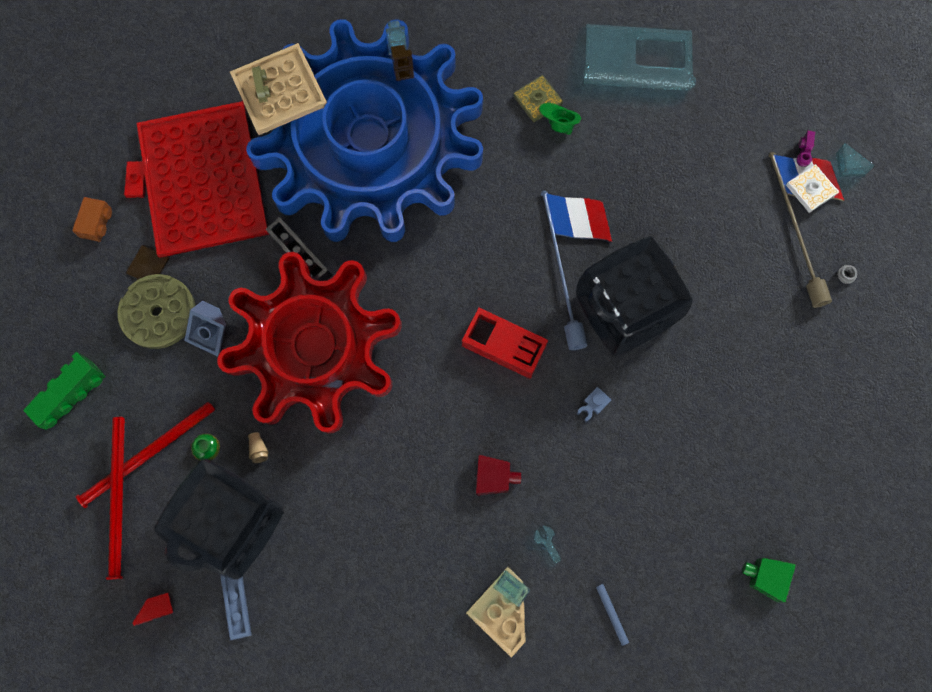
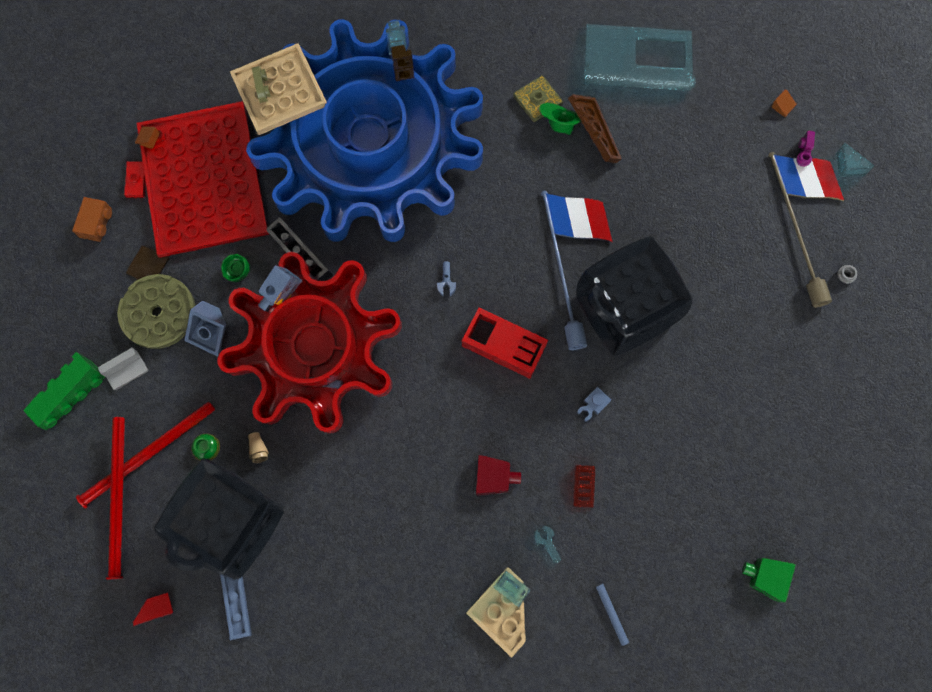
white plate [786,164,839,213] -> none
none -> light grey panel [98,348,148,390]
none -> dark orange slope [135,127,160,149]
none -> green hair [221,254,250,282]
none -> sand blue torso [258,265,302,312]
none -> sand blue bar [437,261,456,297]
none -> reddish brown wing [568,94,622,163]
none -> clear red slope [573,465,595,508]
none -> dark orange slope [771,89,797,117]

